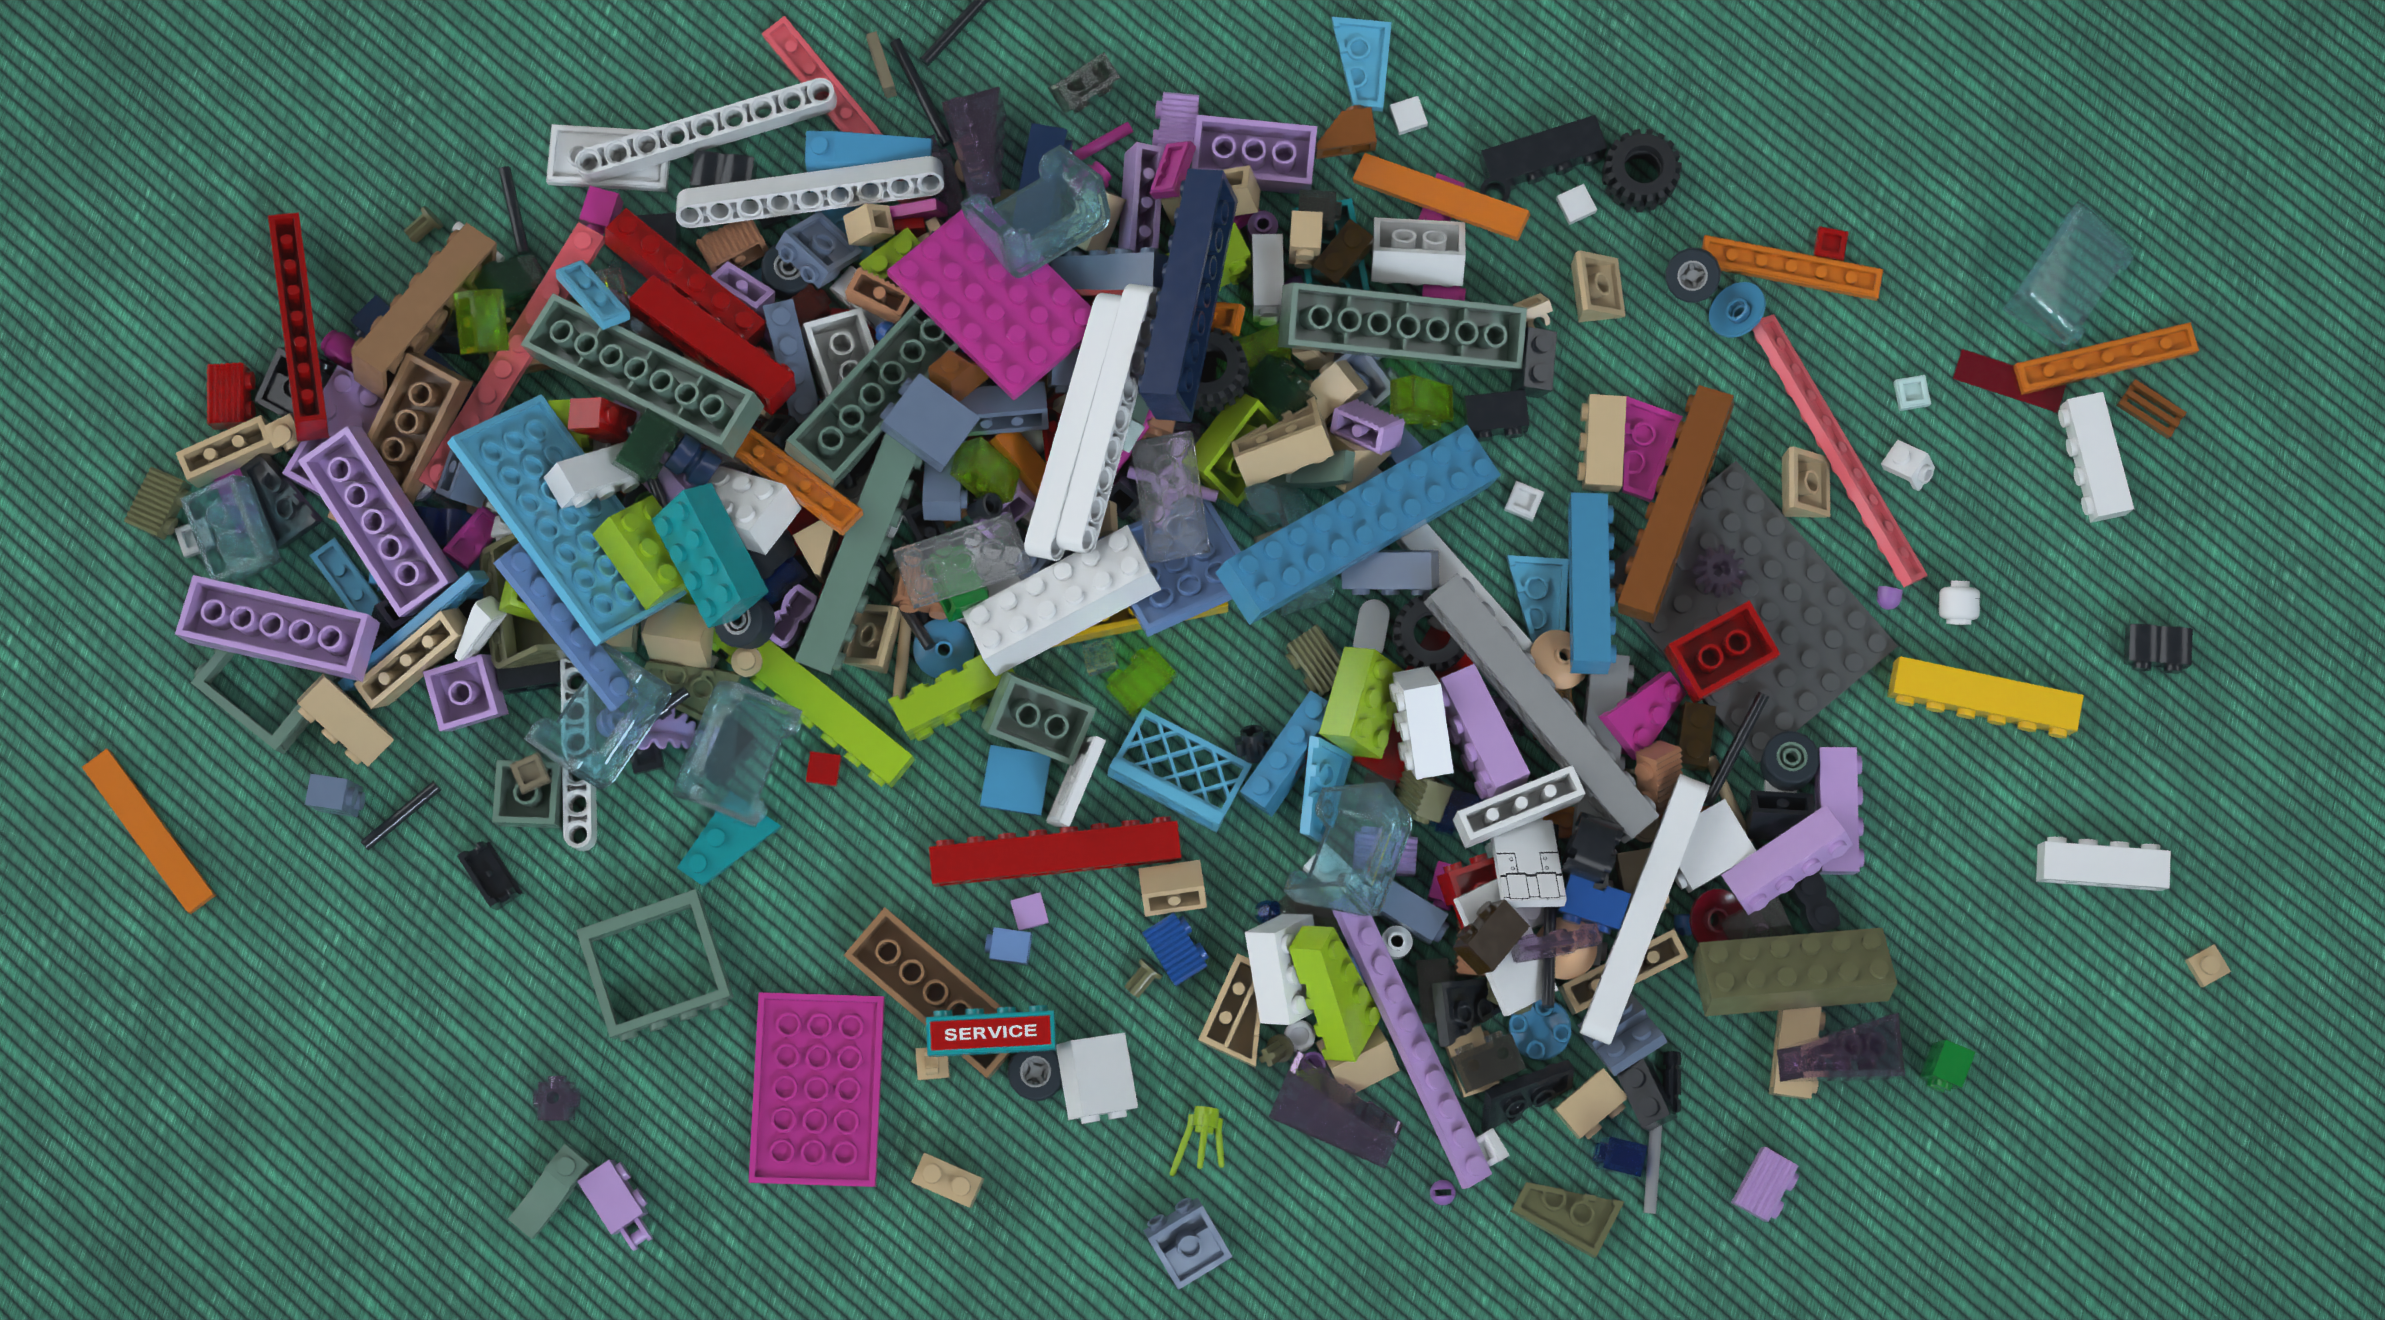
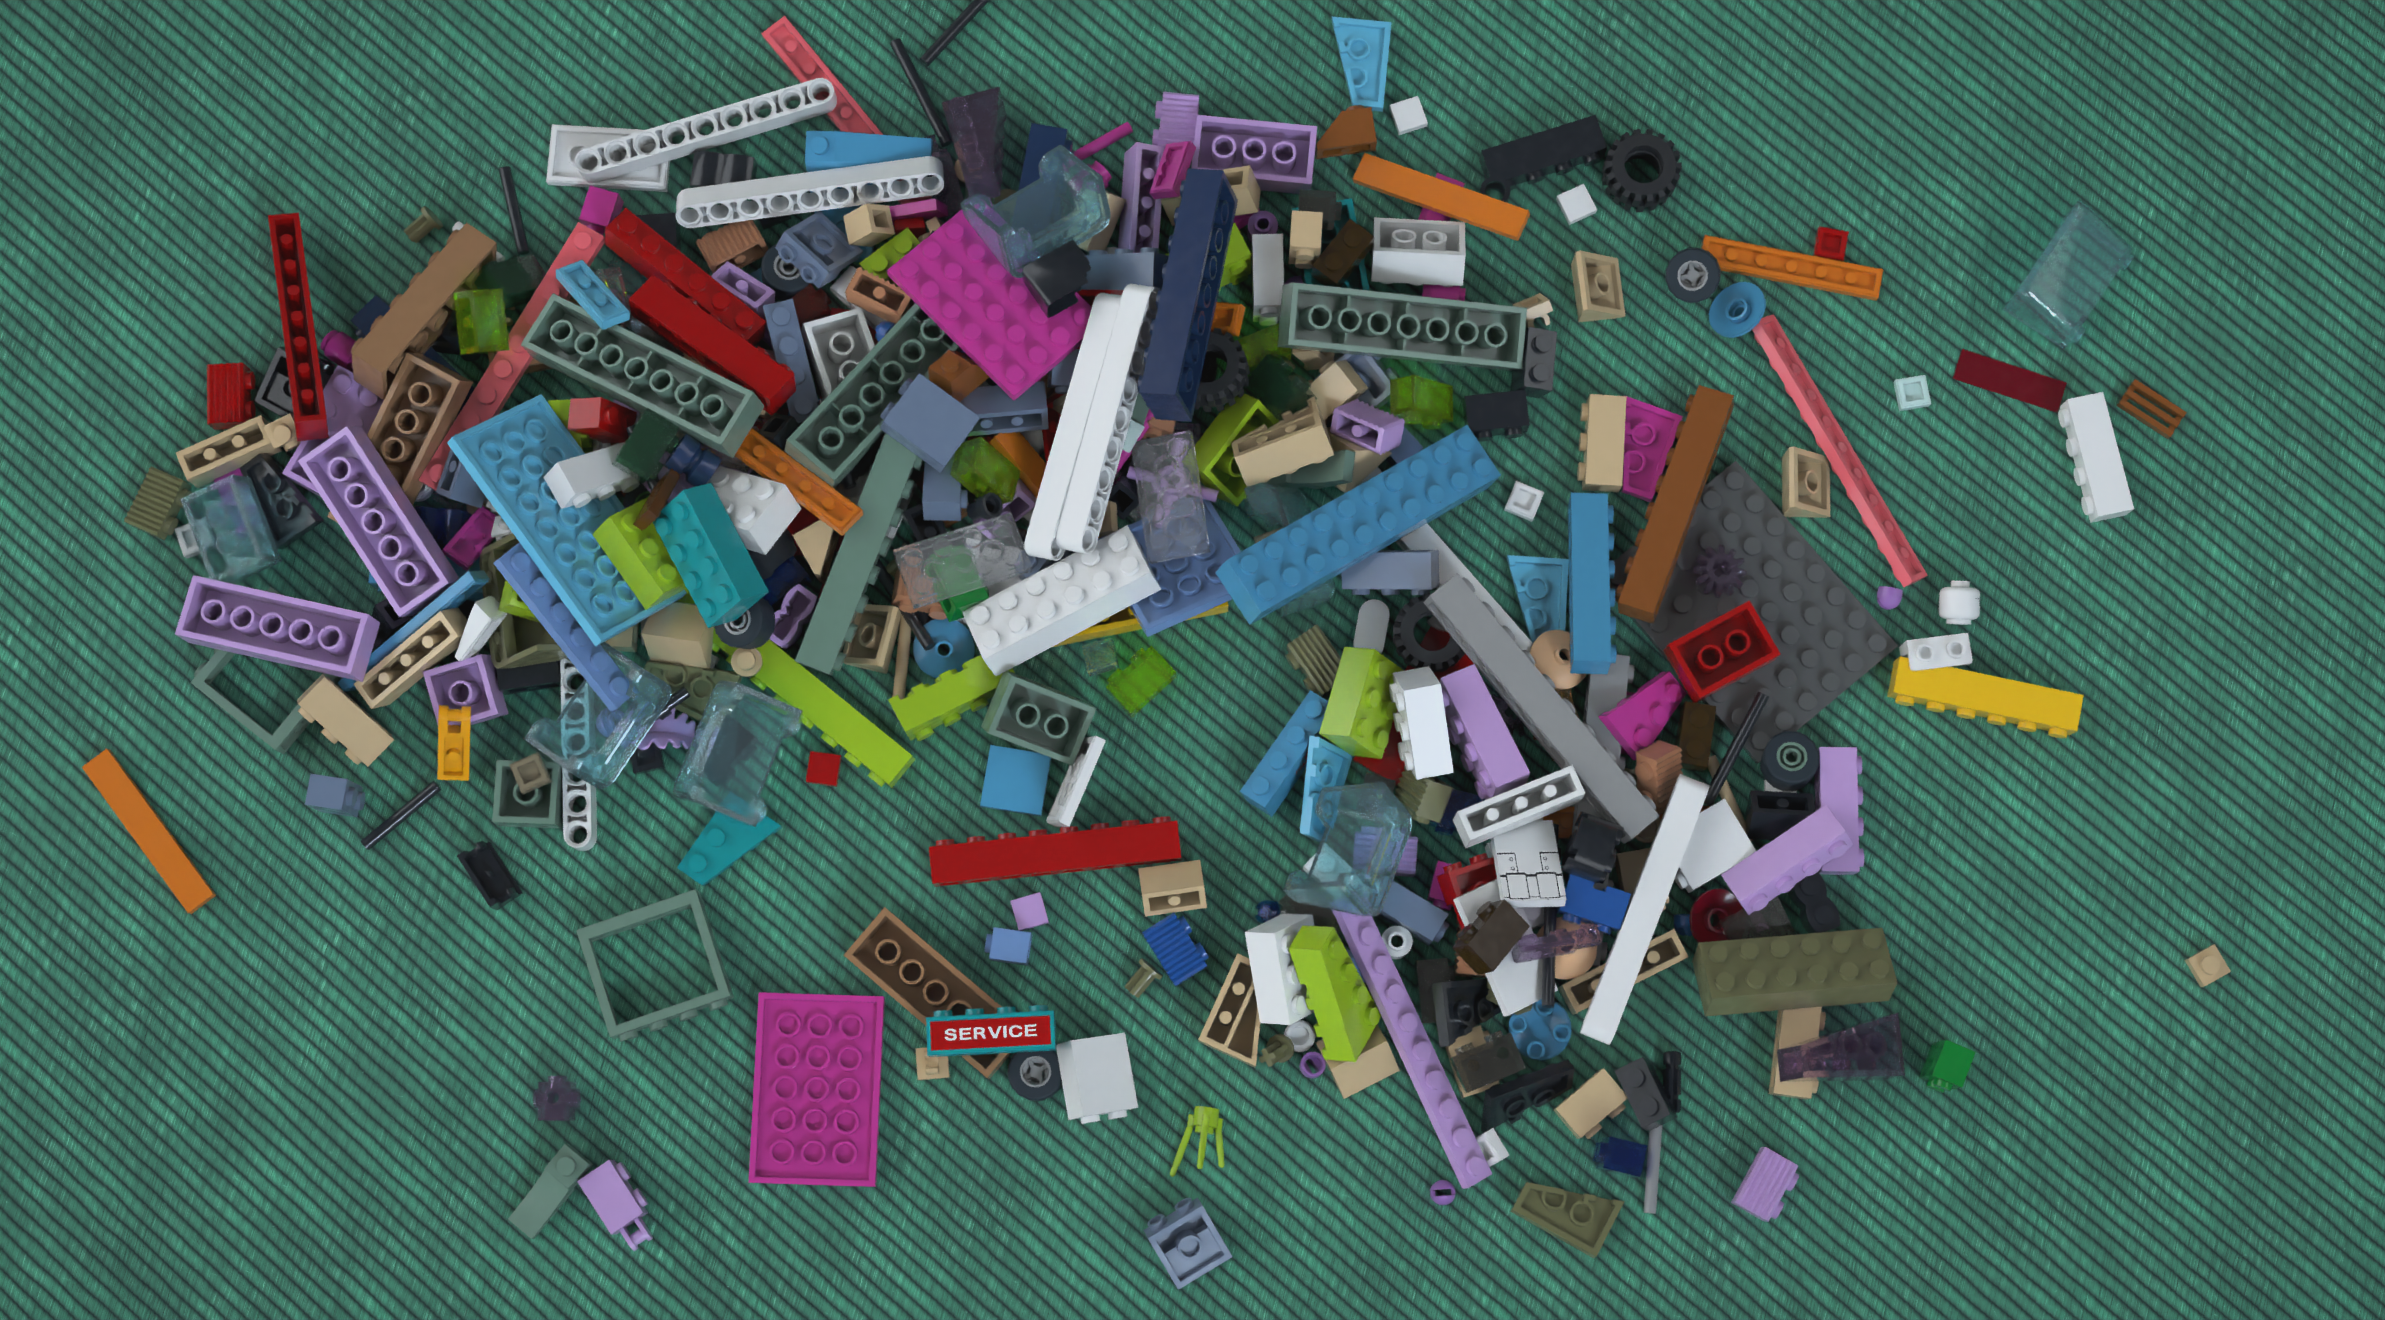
medium azure tile [309,537,381,616] -> none
dark tan tile [866,31,897,99] -> none
tan brick [911,1153,985,1208] -> none
clear smoke brick [1048,52,1121,114] -> none
medium azure fence [1107,708,1252,833] -> none
black gear [1234,725,1272,763] -> none
clear purple wedge [1269,1049,1403,1168] -> none
sand blue plate [1577,993,1667,1076] -> none
white bracket [1881,440,1935,491] -> none
orange tile [2013,322,2199,395] -> none
white brick [2036,837,2171,891] -> none
black brick [2124,624,2193,674] -> none
none -> light orange plate [437,705,471,781]
none -> reddish brown tile [633,468,680,530]
none -> black piece [1023,239,1091,318]
none -> white bracket [1899,633,1973,671]

